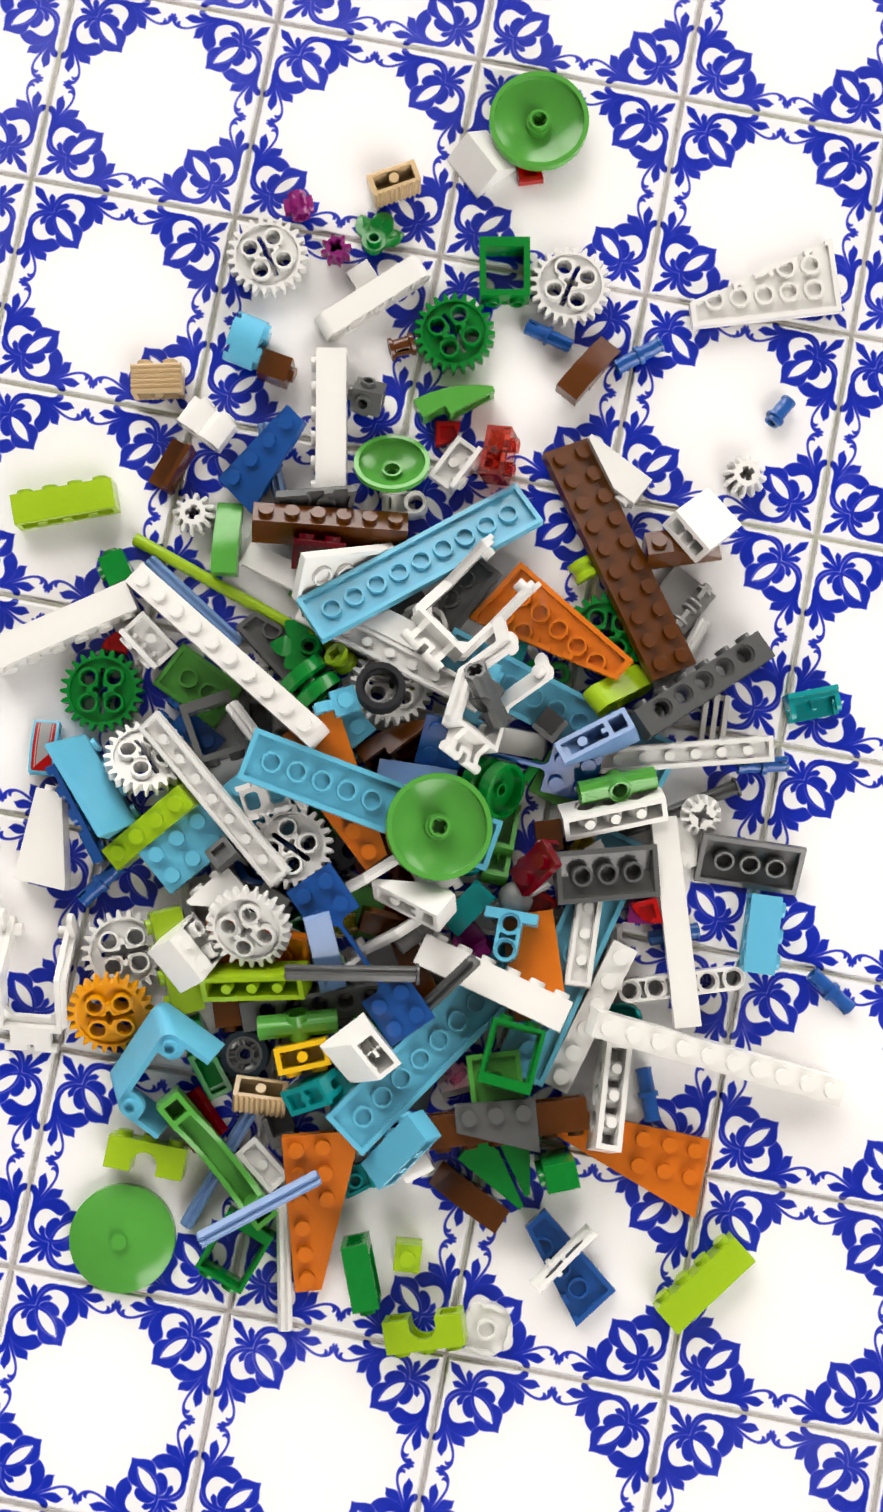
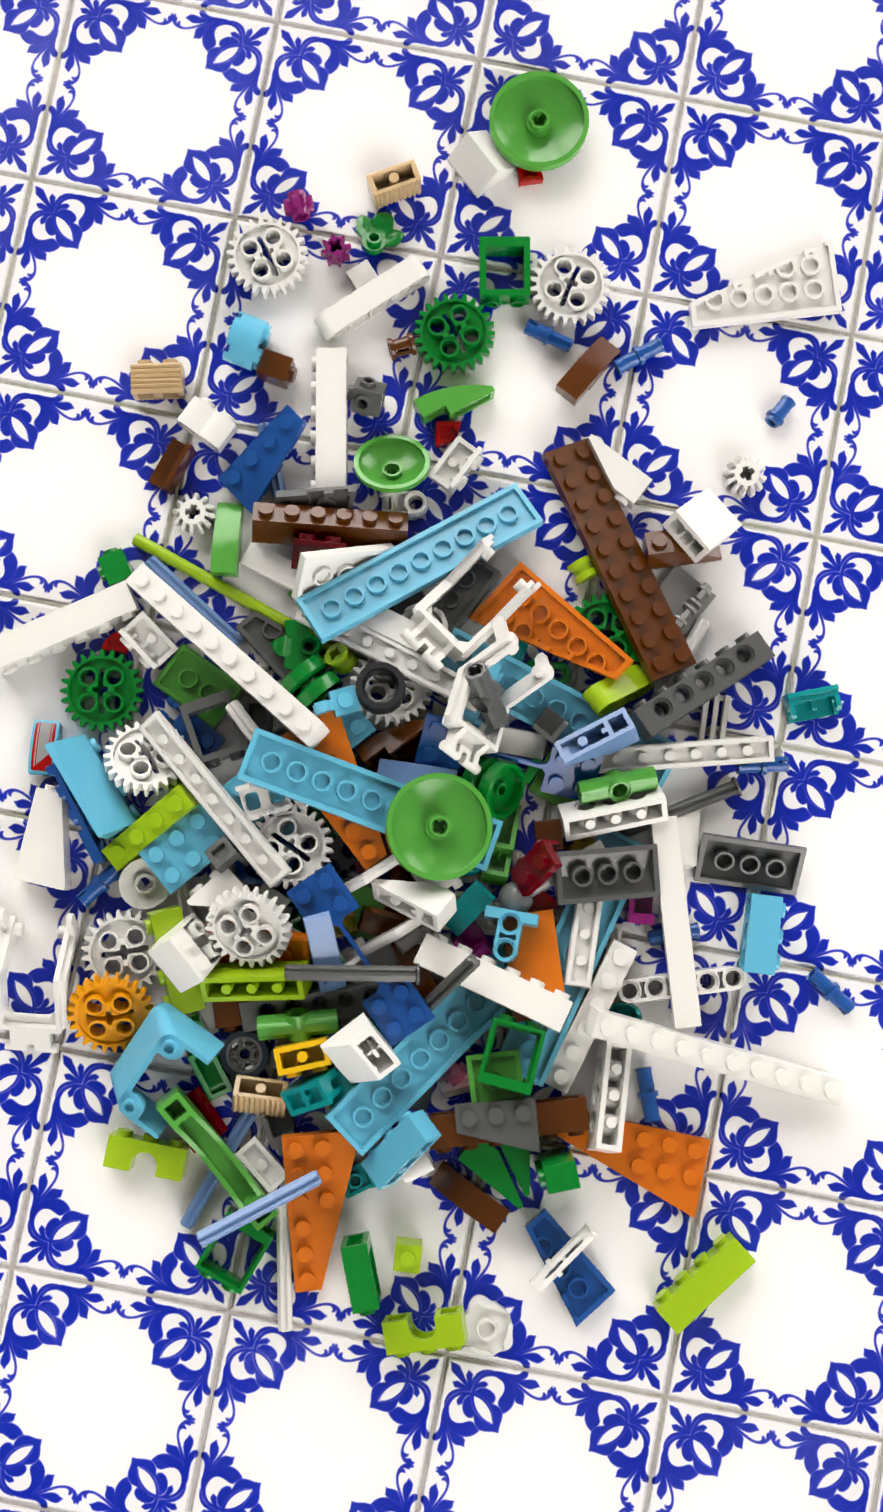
lime brick [9,475,121,531] -> none
bright green dish [69,1183,177,1293] -> none
clear red brick [478,425,520,486] -> none
red tile [630,897,663,924] -> none
white gear [680,794,722,835] -> none
none -> white dish [118,858,169,909]

